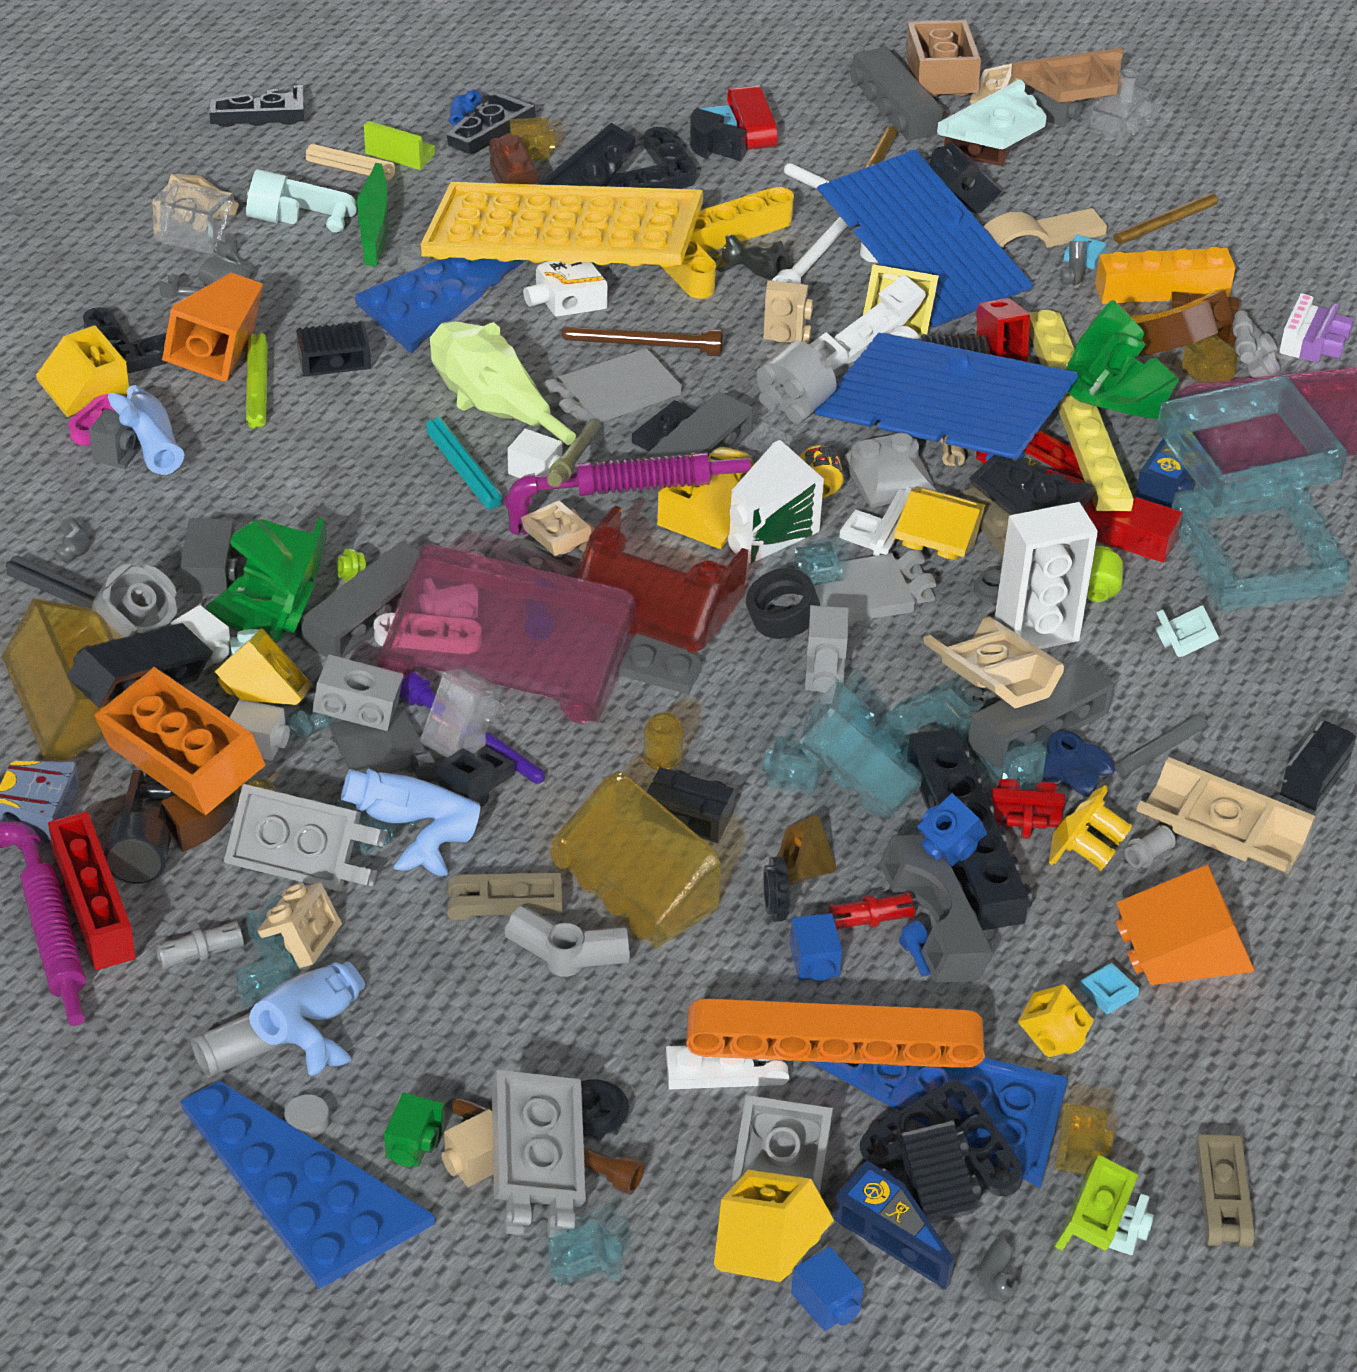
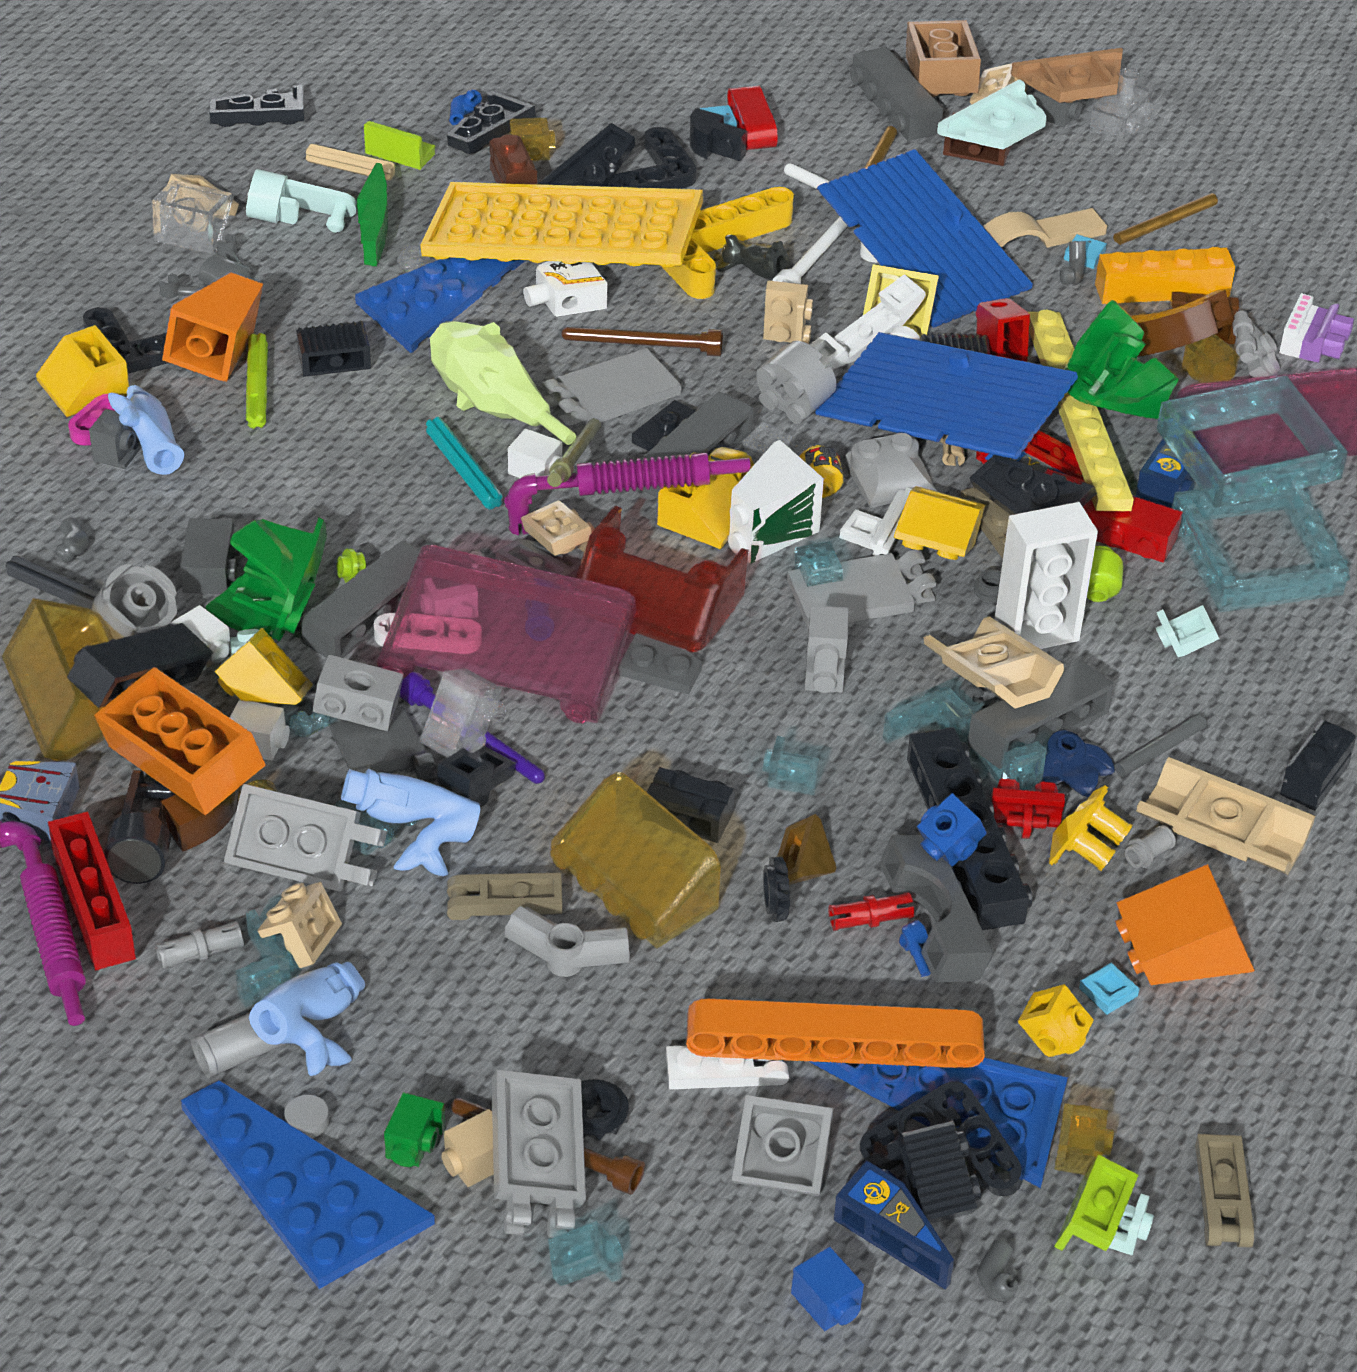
clear yellow brick [643,712,684,770] -> none
yellow slope [714,1170,834,1282] -> none
black tyre [746,568,820,639] -> none
blue brick [789,913,842,981] -> none
clear light blue brick [799,680,922,820] -> none
black torso [929,142,1002,213] -> none

